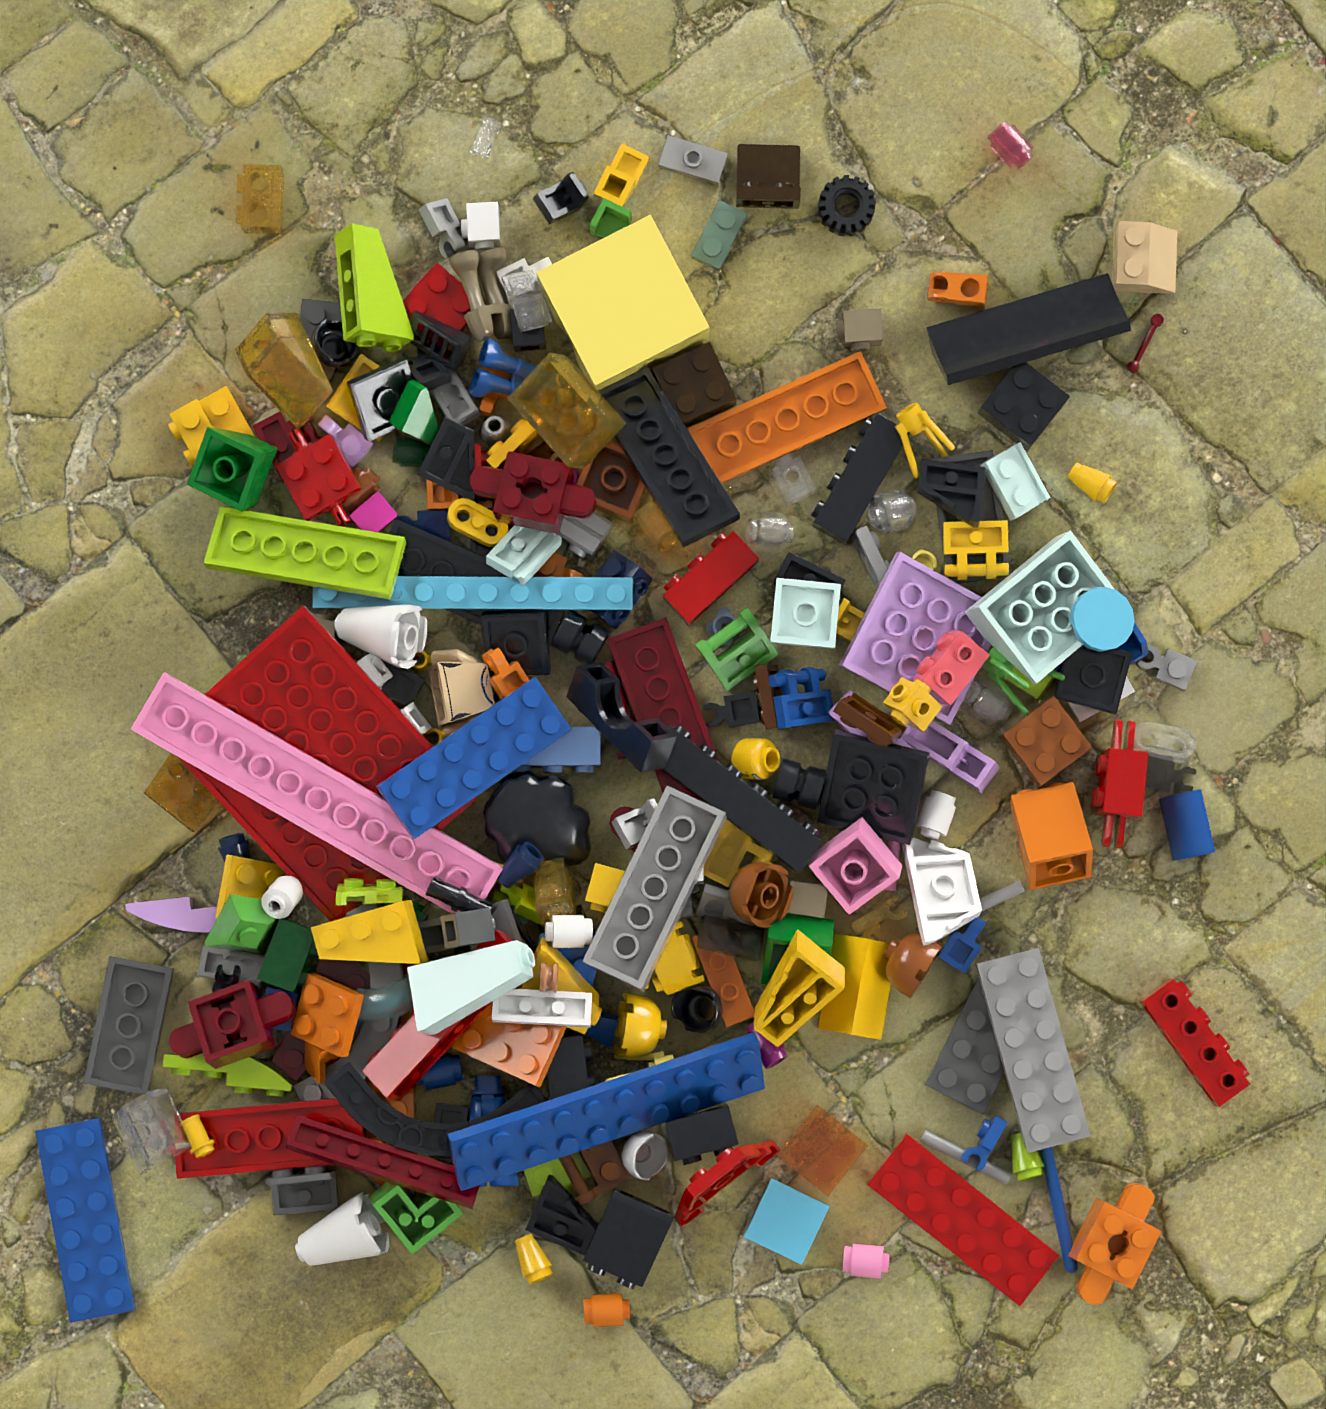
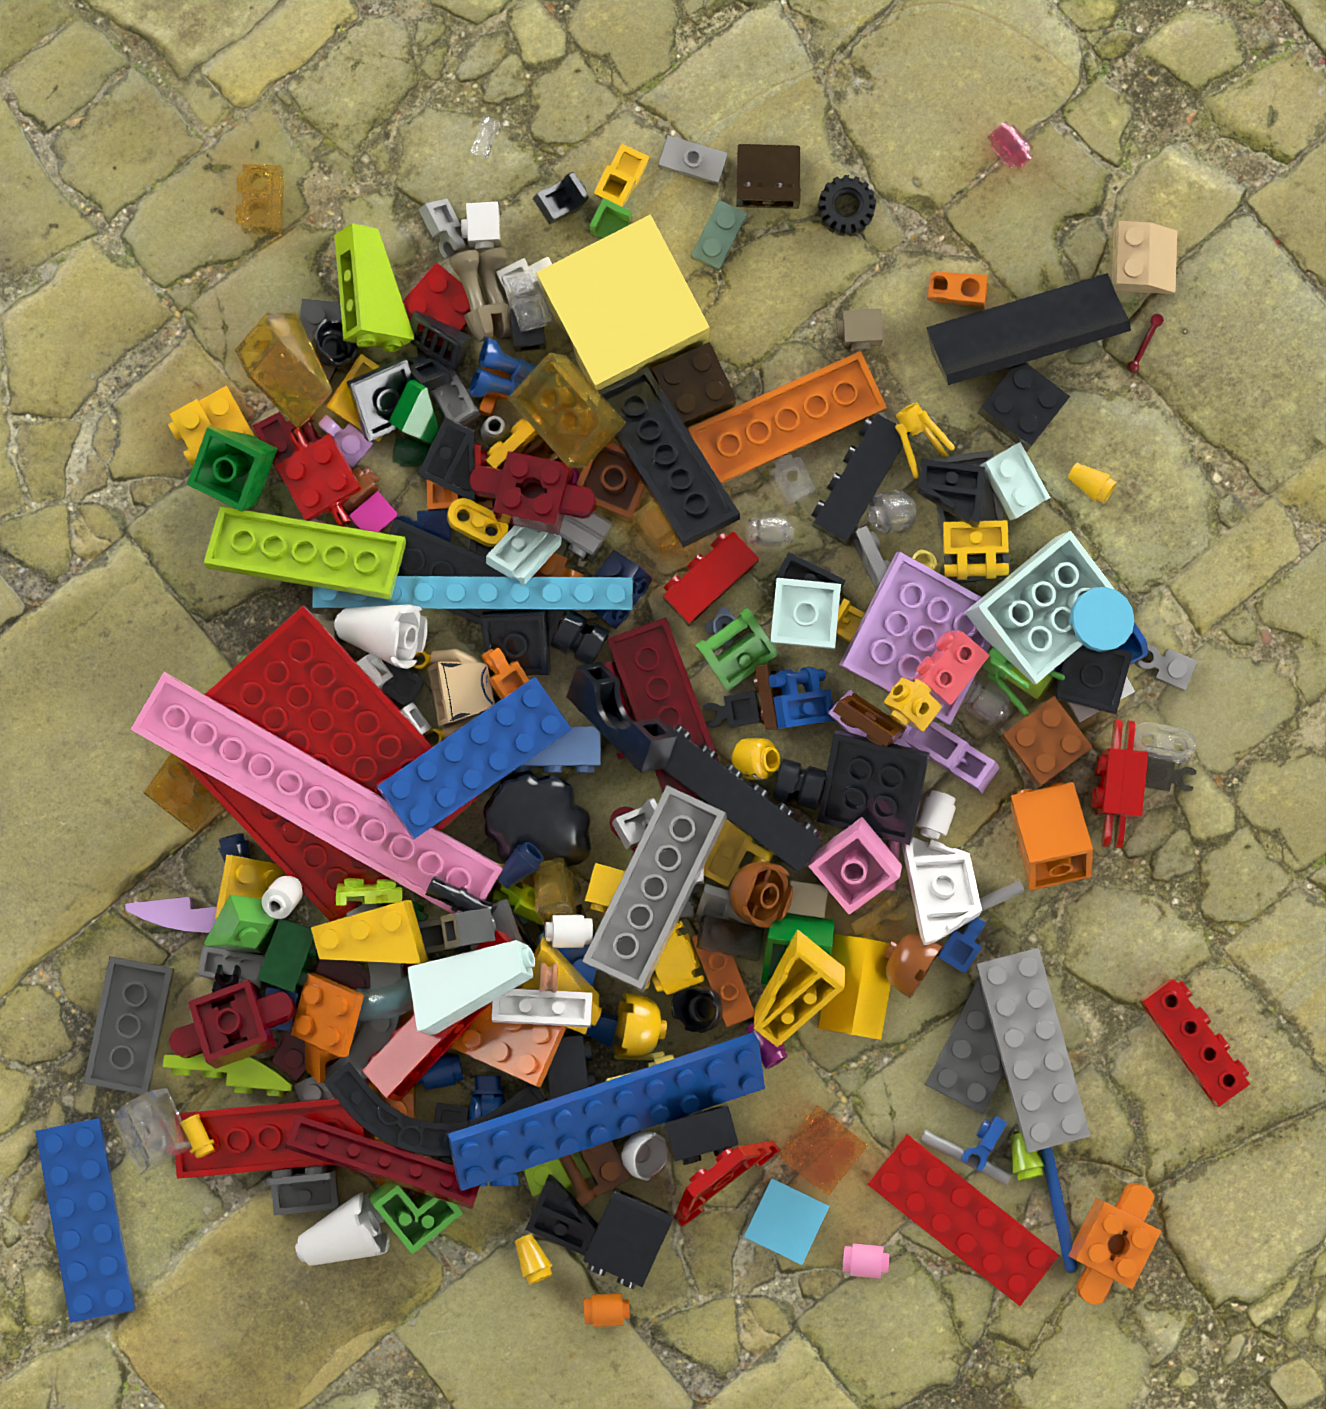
blue brick [1159,789,1215,861] -> none

